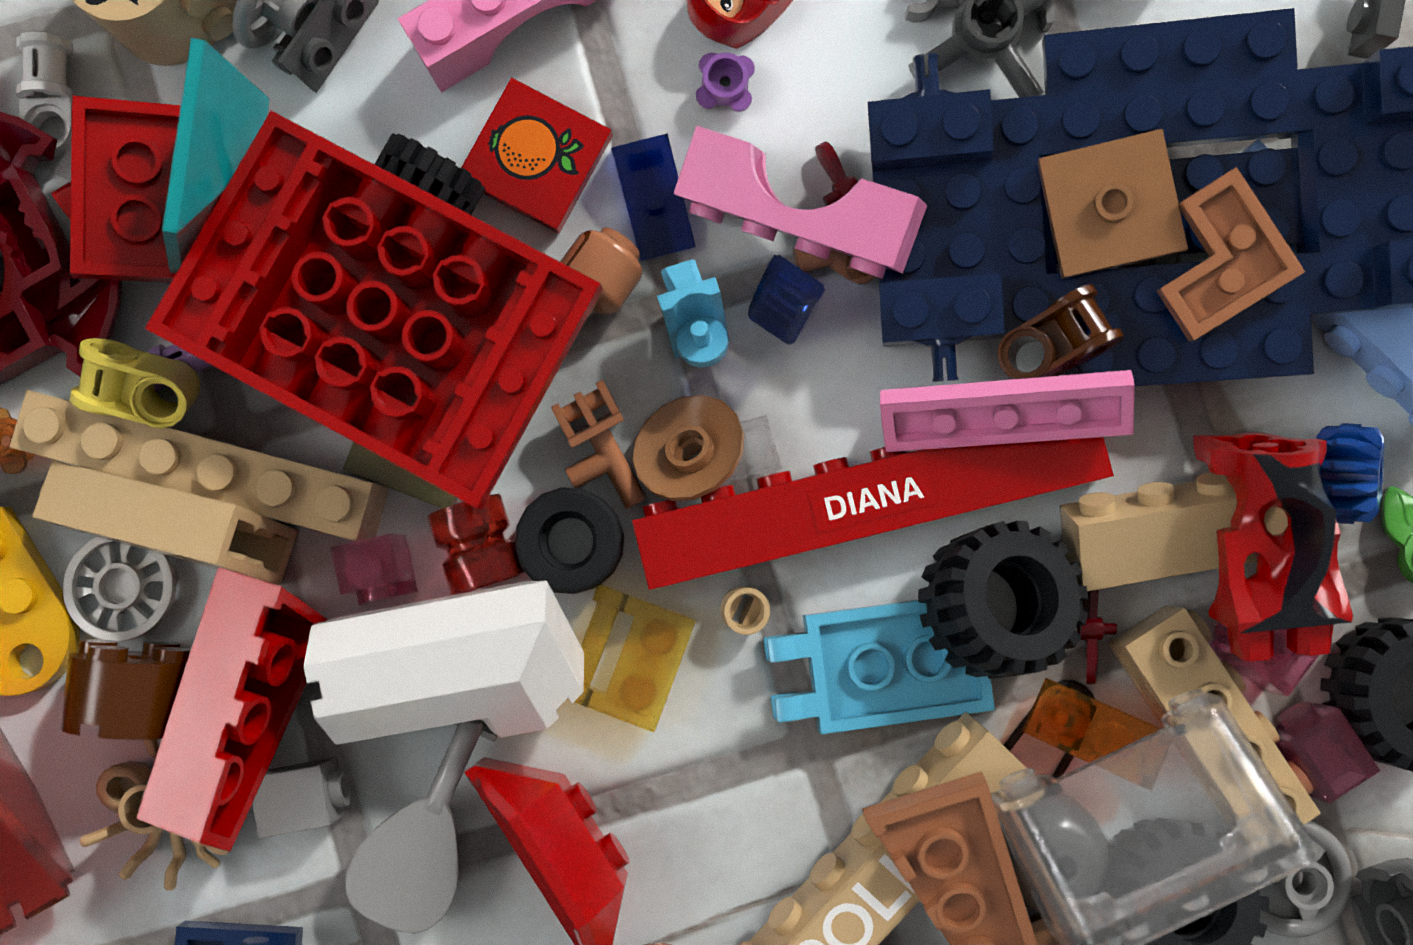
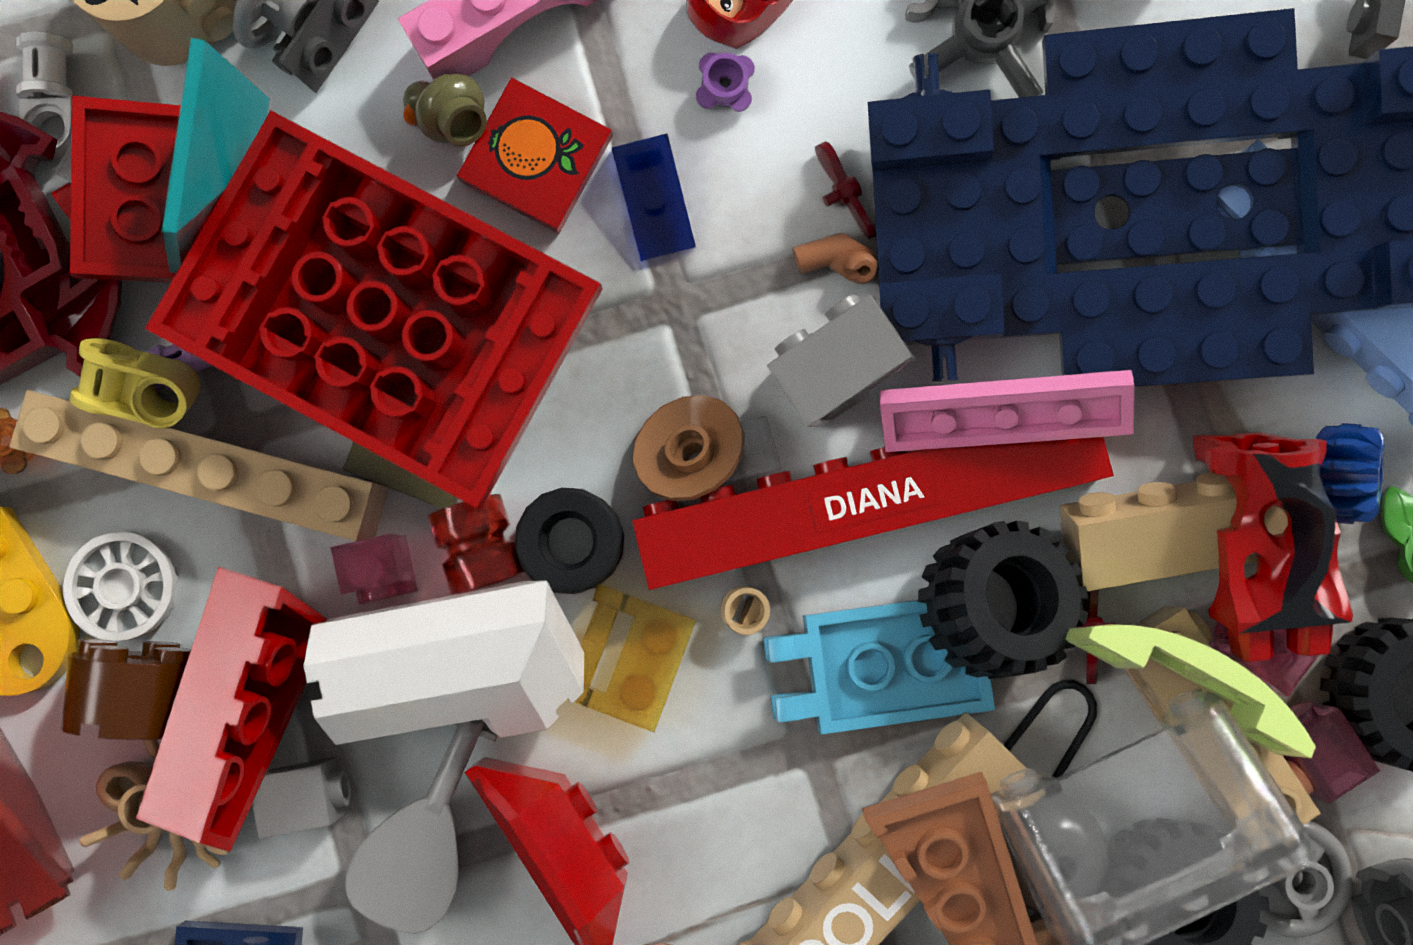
tan slope [32,460,298,586] -> none
black tyre [374,133,486,215] -> none
nougat arm [551,379,646,508] -> none
nougat head [560,227,642,317] -> none
medium azure hips [657,260,729,368] -> none
bright pink arch [673,125,927,279] -> none
clear blue slope [748,255,826,345] -> none
reddish brown piece [997,284,1124,379] -> none
clear orange slope [1022,678,1174,791] -> none
medium nougat plate [1037,129,1188,279] -> none
nougat plate [1156,167,1305,342] -> none
none -> olive animal [403,72,487,147]
none -> light grey brick [767,293,915,427]
none -> yellowish green slope [1065,625,1316,758]

